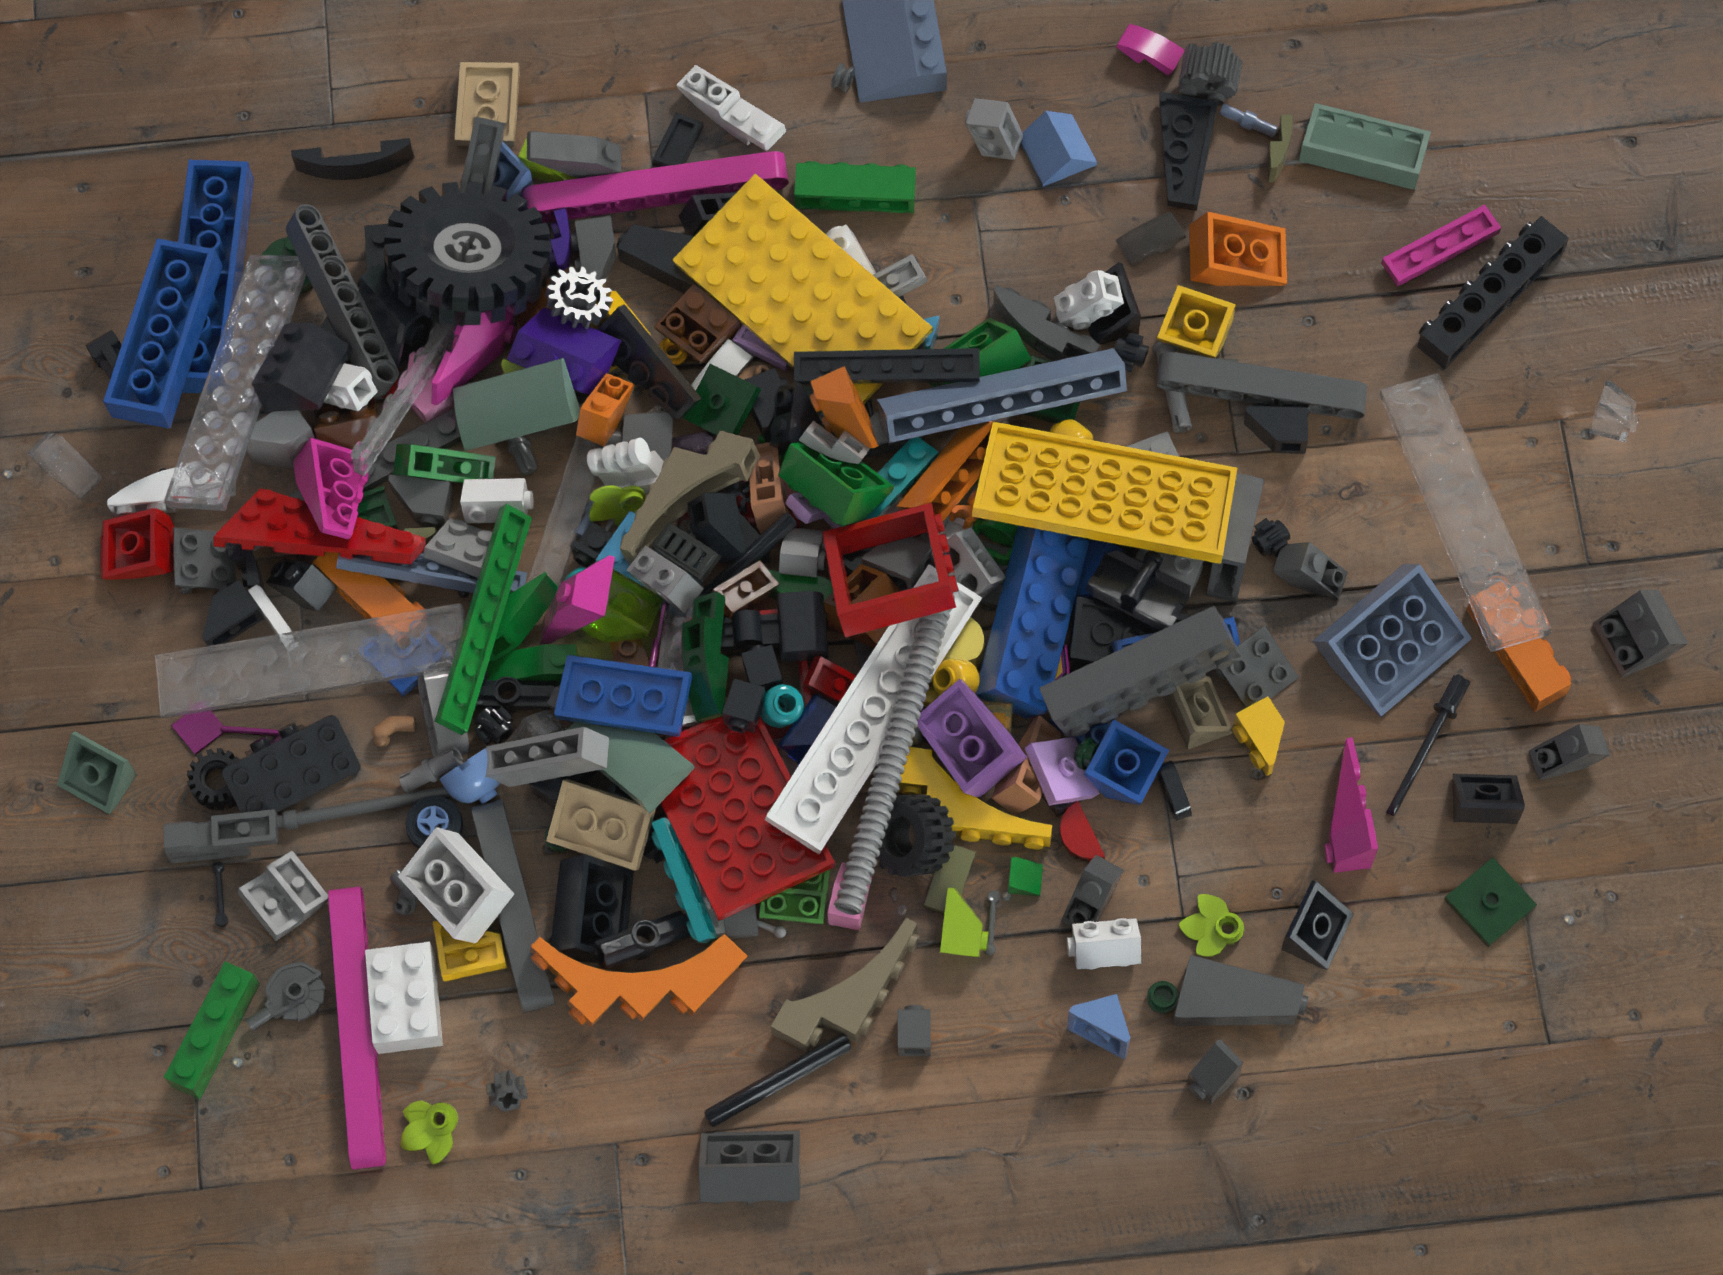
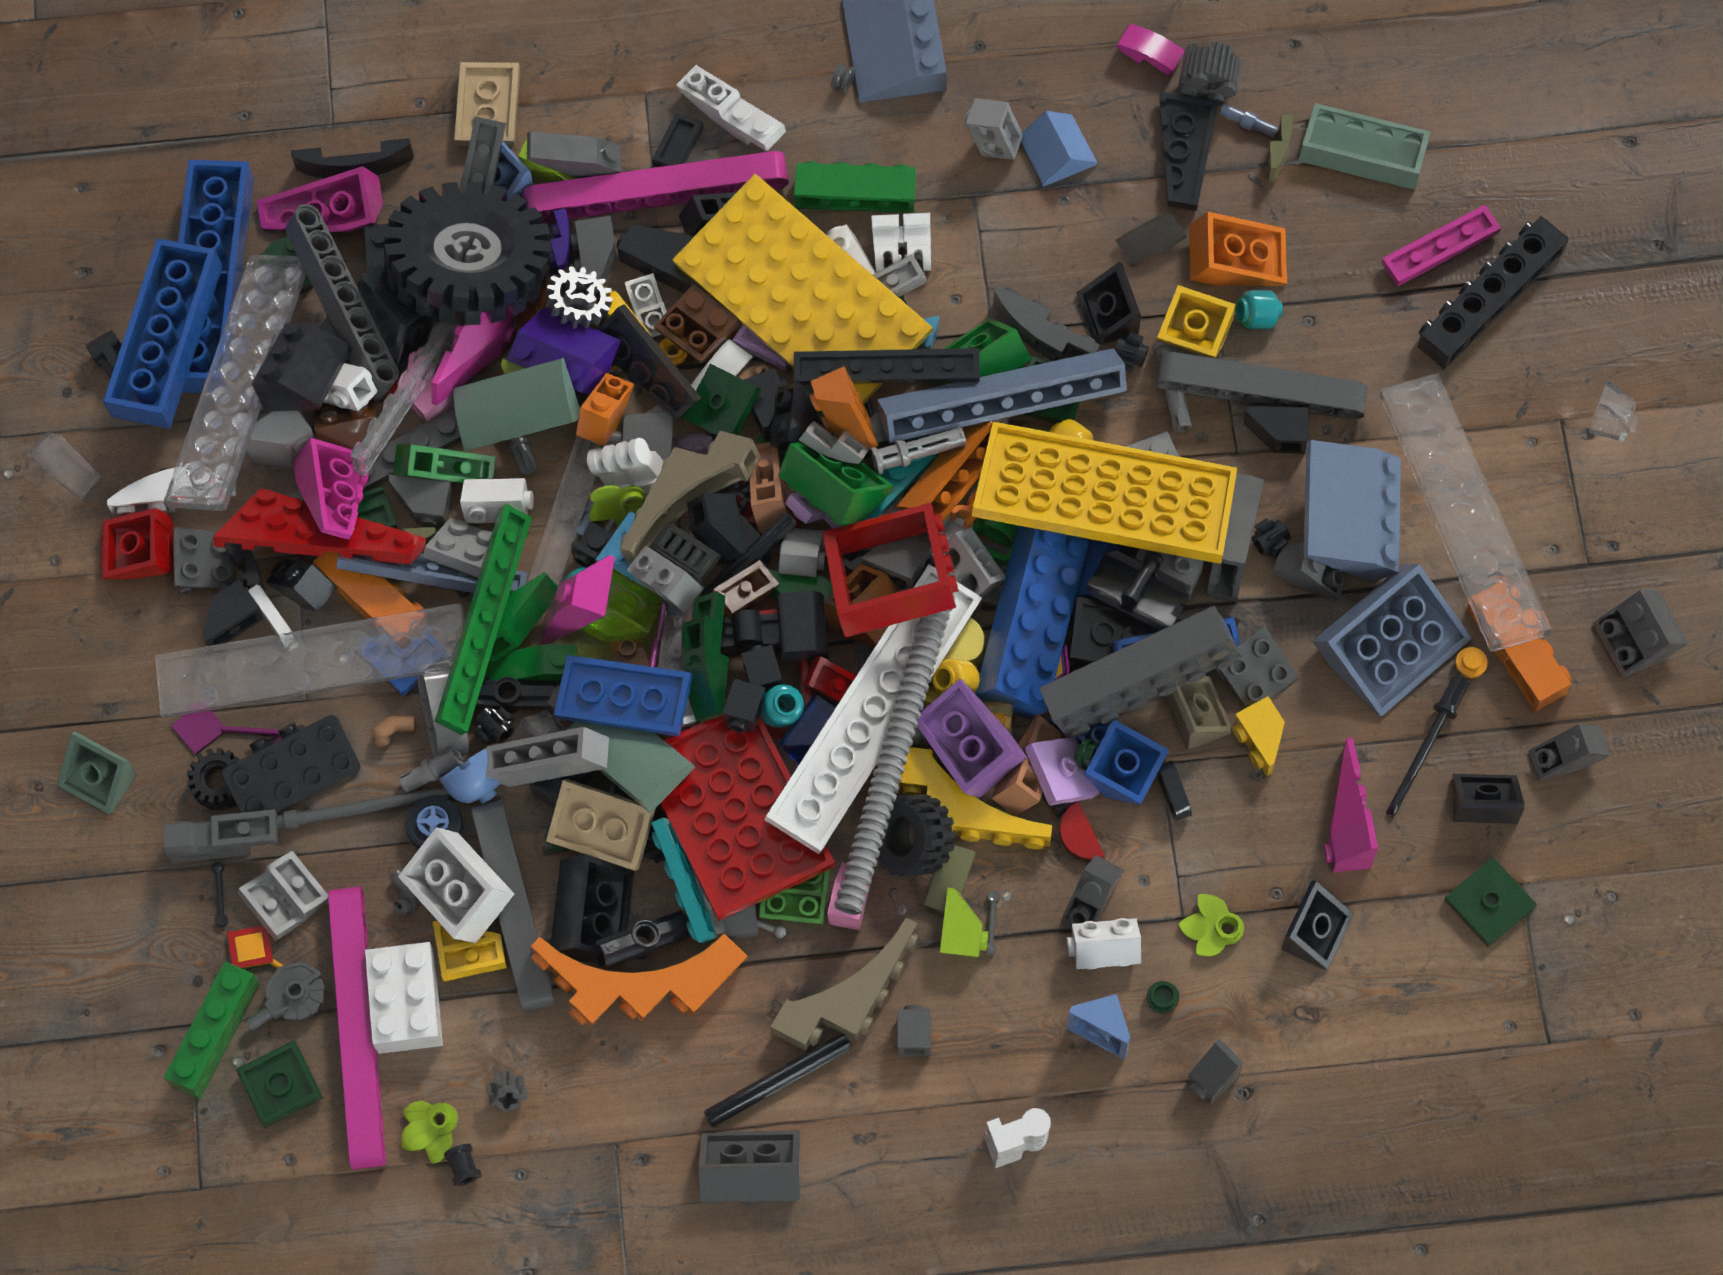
green slope [1008,857,1043,896] -> none
white brick [1054,270,1124,330] -> none
dark grey slope [1173,955,1308,1026] -> none
none -> piece [227,925,284,969]
none -> dark green plate [236,1040,324,1129]
none -> dark pink wedge [257,166,383,232]
none -> black bush [444,1143,482,1186]
none -> white slope [624,273,667,337]
none -> light grey pin [870,427,966,475]
none -> white legs [871,213,931,273]
none -> white legs [984,1108,1051,1168]
none -> teal head [1235,290,1283,330]
none -> sand blue slope [1304,440,1401,582]
none -> light orange plate [1455,647,1488,678]

